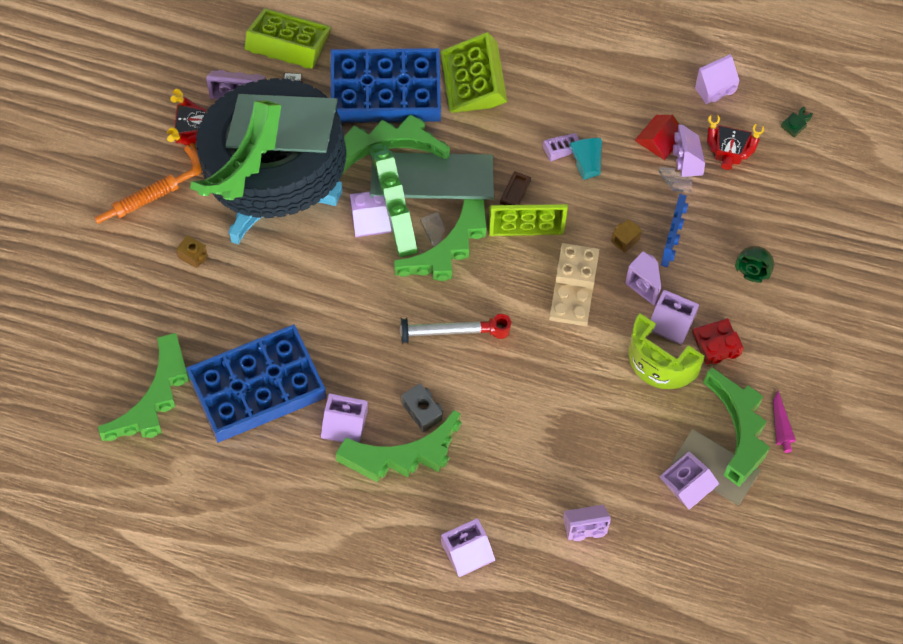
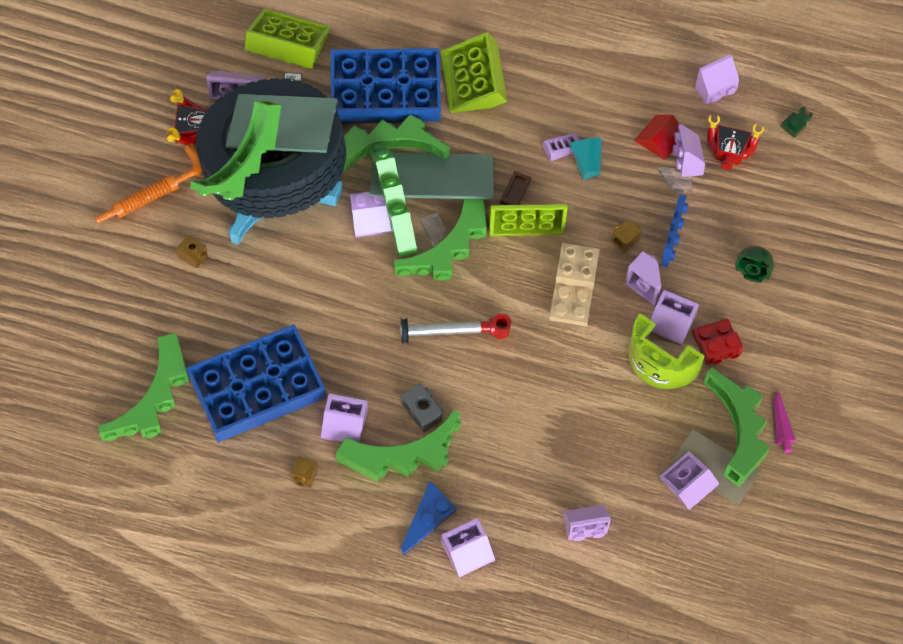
none -> pearl gold brick [291,456,318,488]
none -> blue wing [401,482,457,555]

